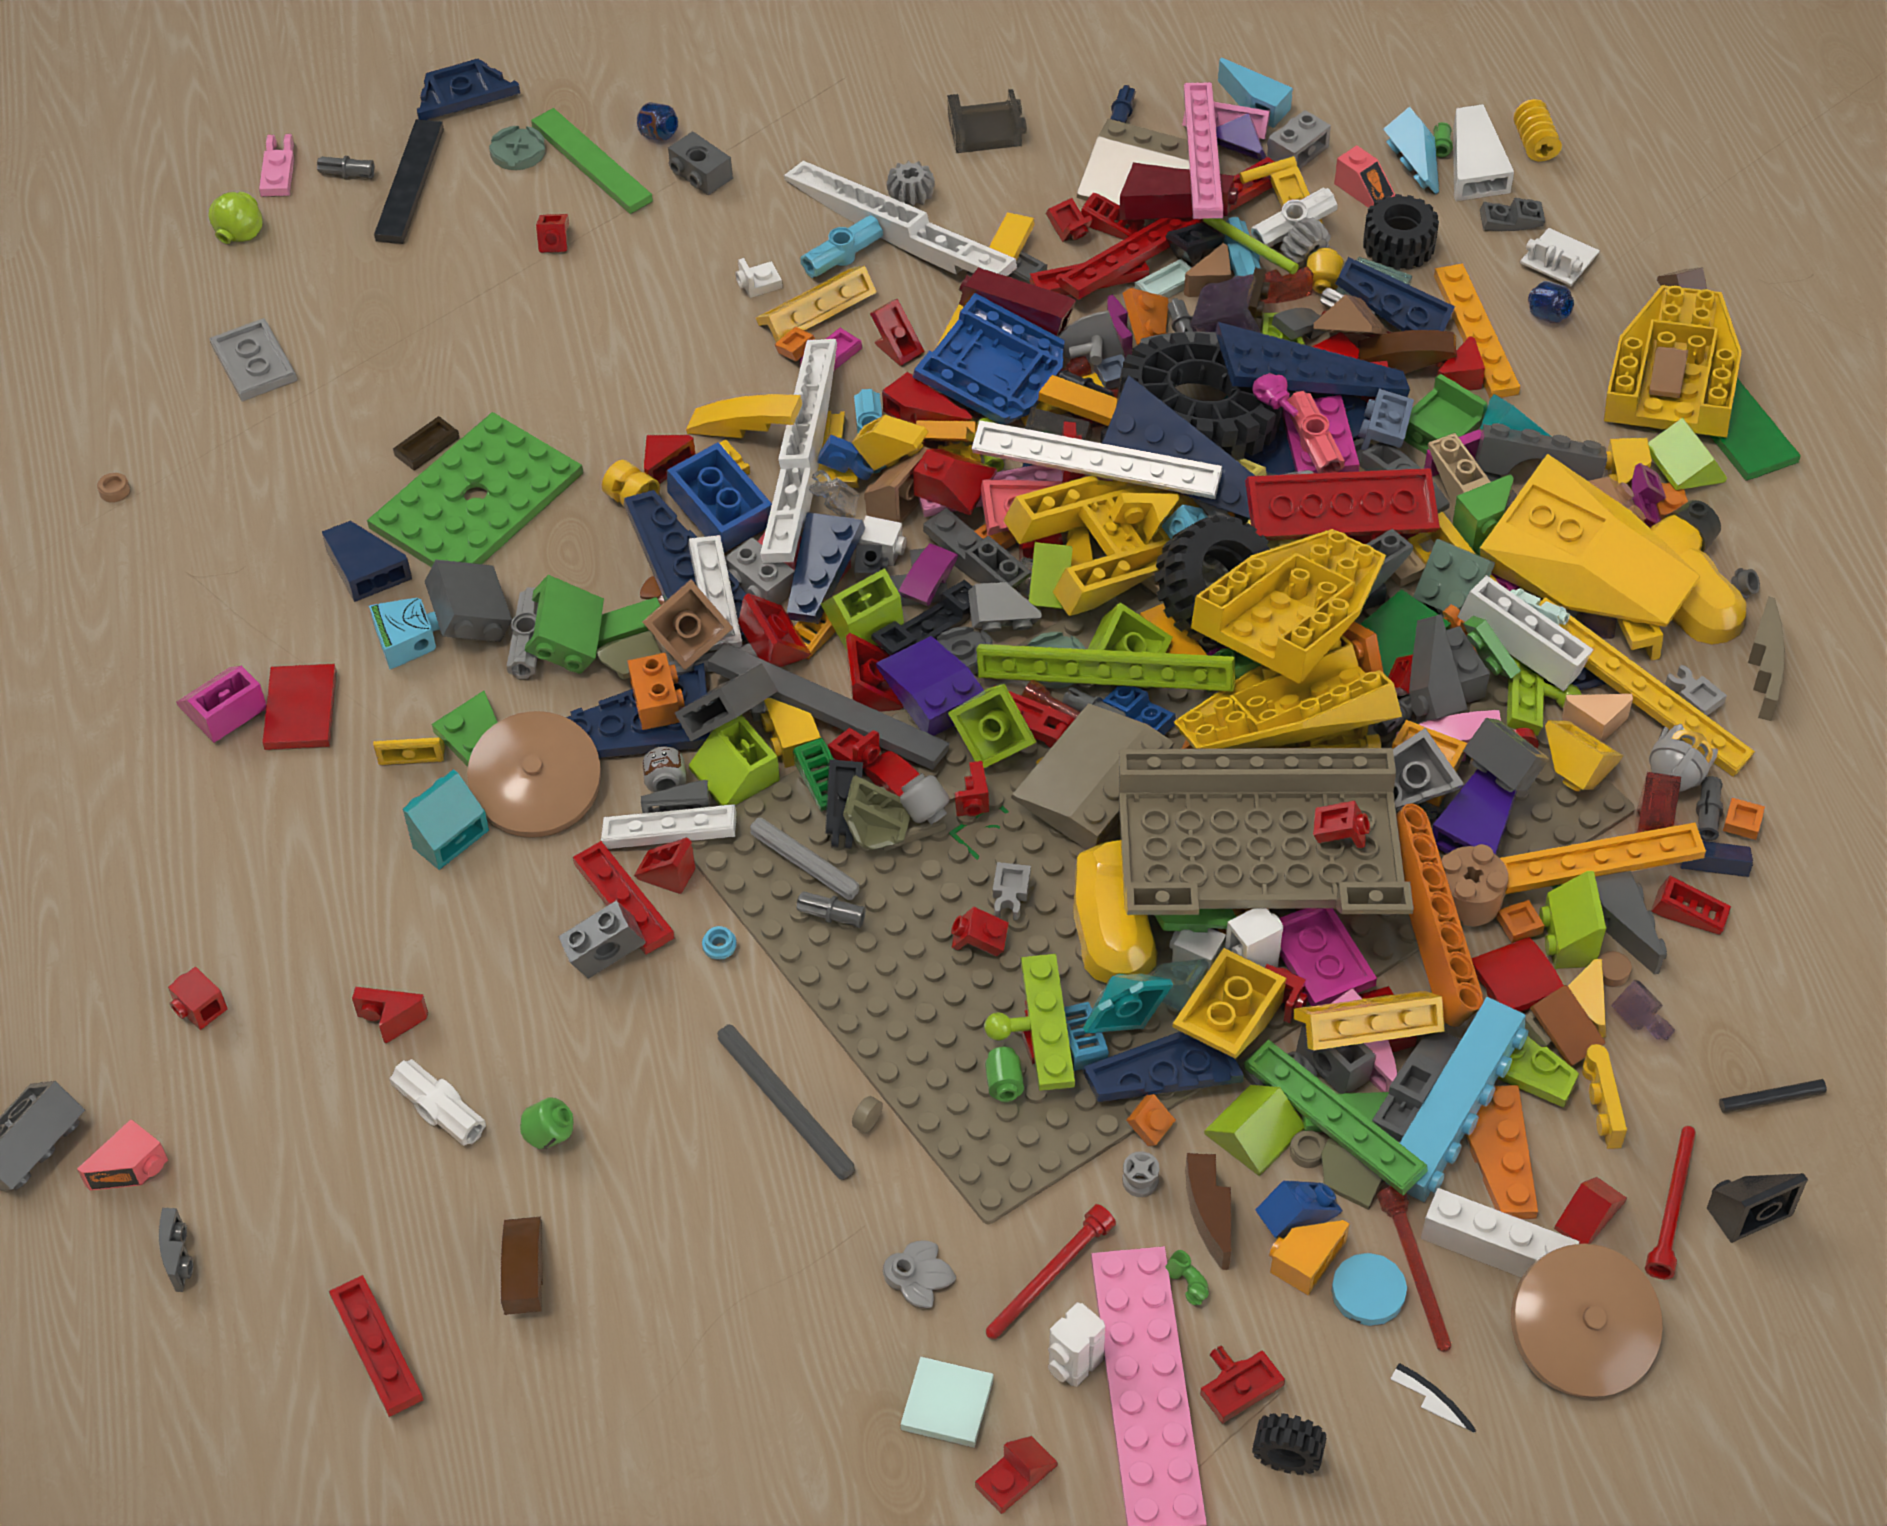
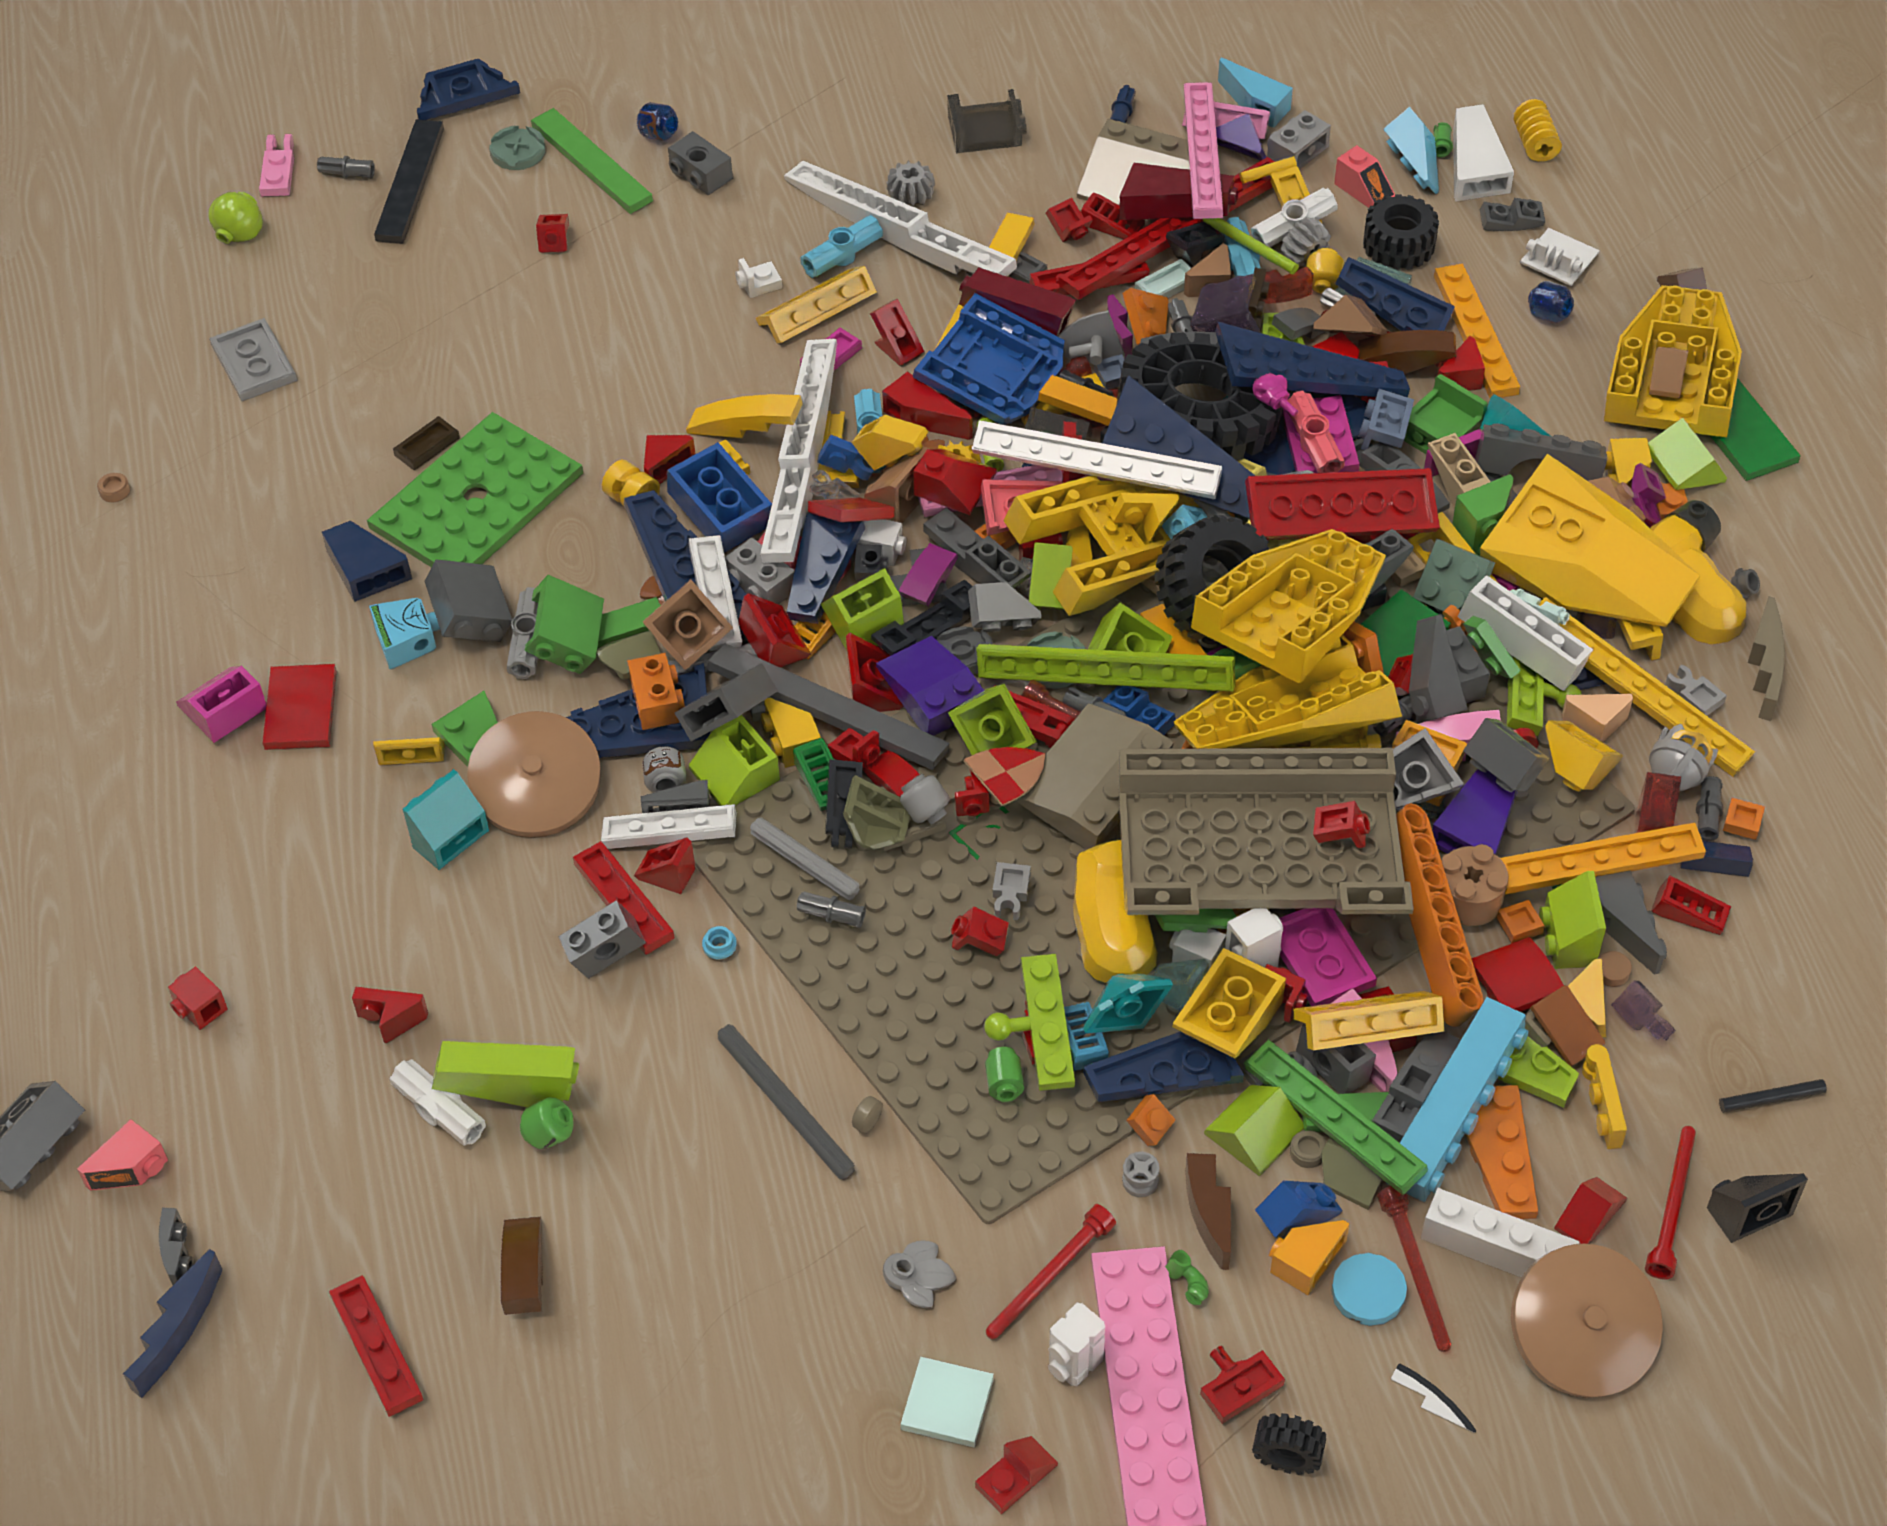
orange plate [774,327,815,361] -> none
light orange slope [916,421,978,442] -> none
none -> dark blue slope [123,1249,223,1398]
none -> lime slope [431,1041,579,1107]
none -> red tile [808,498,894,522]
none -> shield [963,747,1045,806]

